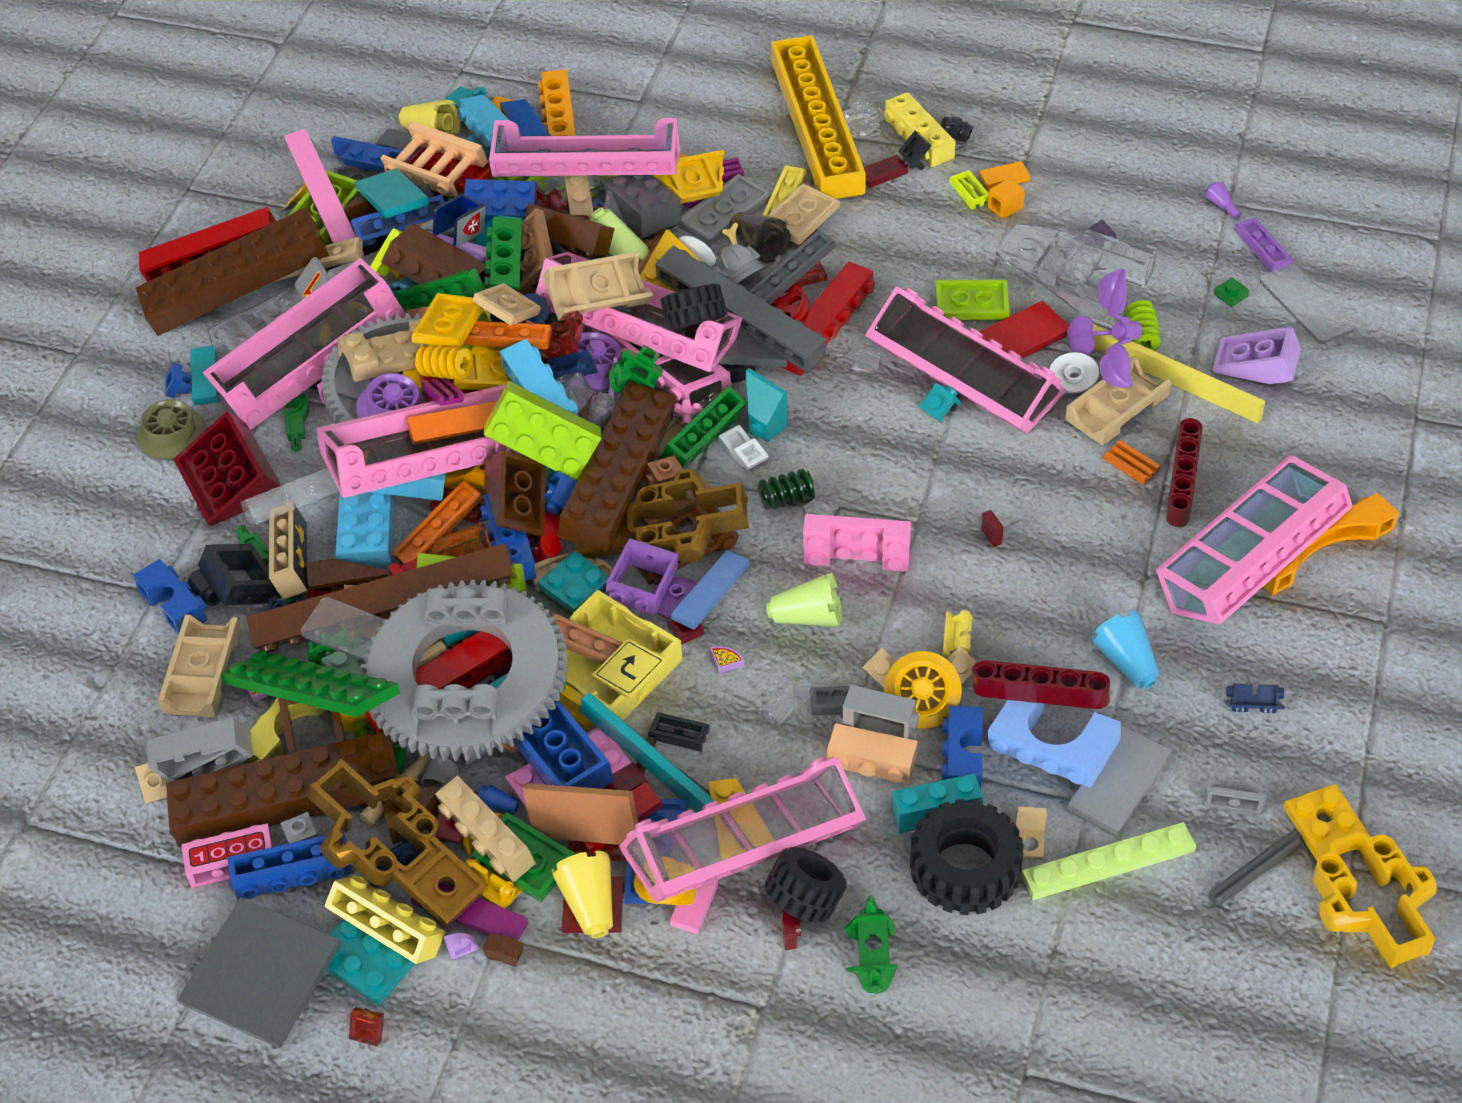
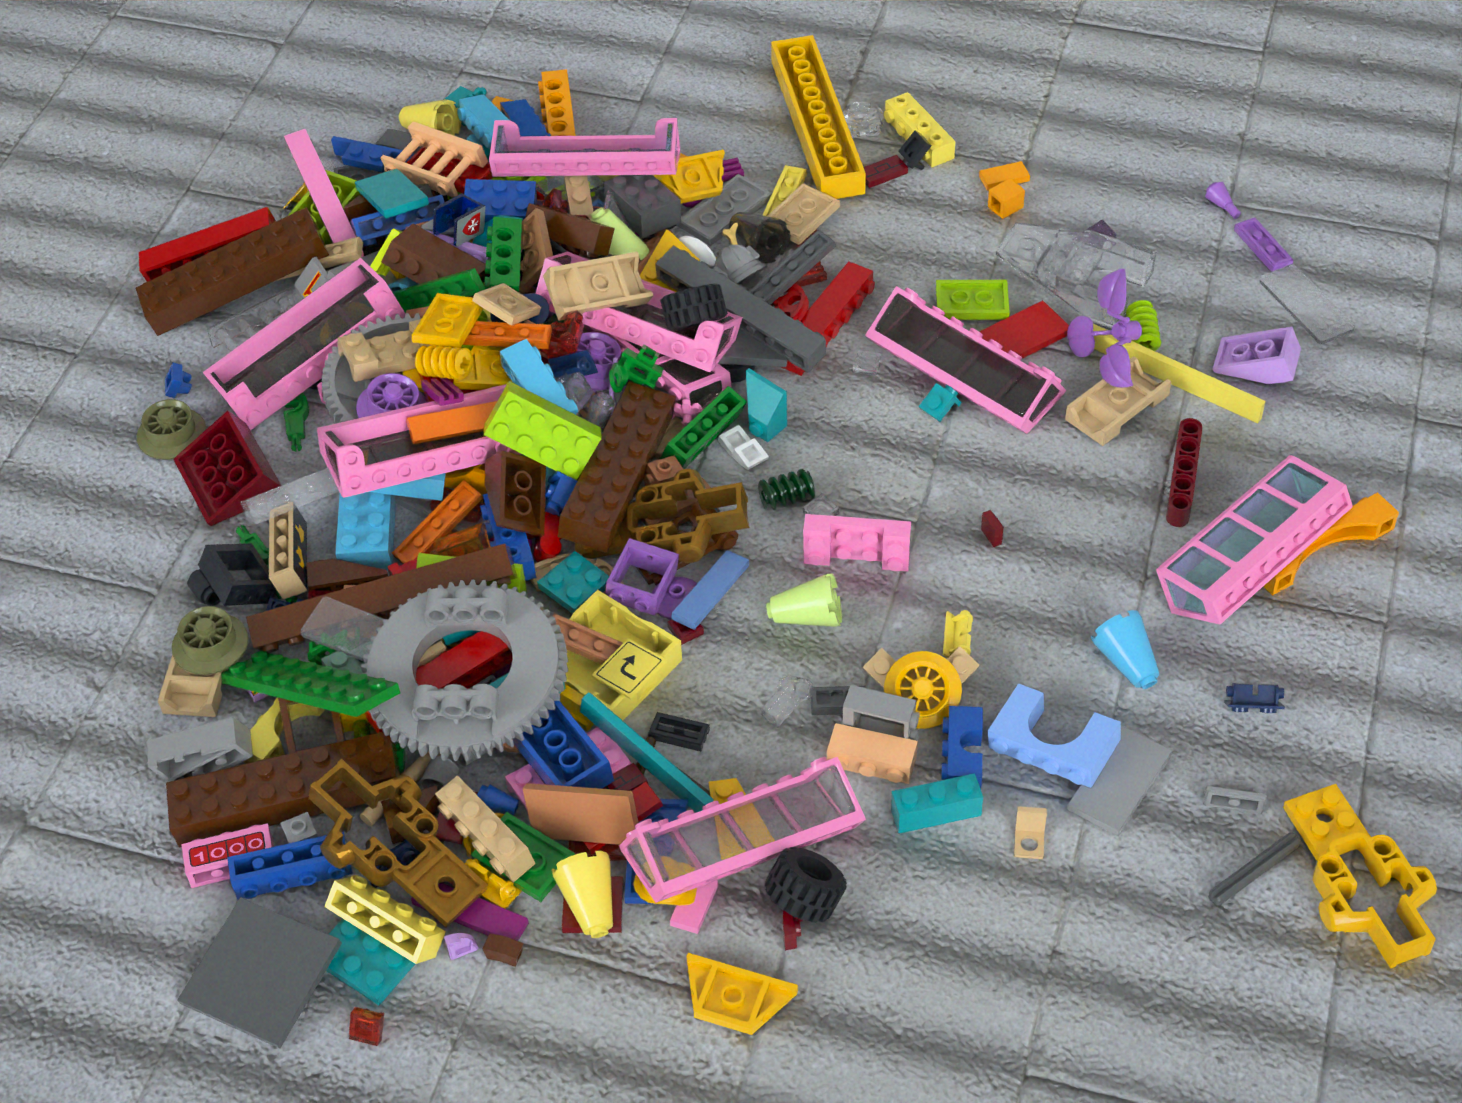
blue arch [133,559,207,635] -> none
tan bracket [135,762,169,803] -> none
teal tile [191,345,219,406] -> none
tile [710,646,745,674] -> none
green piece [844,896,898,994] -> none
black tyre [910,799,1024,915] -> none
black animal [941,116,973,143] -> none
neon yellow tile [949,170,989,210] -> none
dark red beam [972,660,1110,709] -> none
yellowish green plate [1021,822,1196,900] -> none
white dish [1049,352,1099,394] -> none
orange tile [1103,440,1160,485] -> none
green plate [1214,277,1249,307] -> none
none -> olive piece [172,606,248,675]
none -> yellow wing [686,953,798,1035]

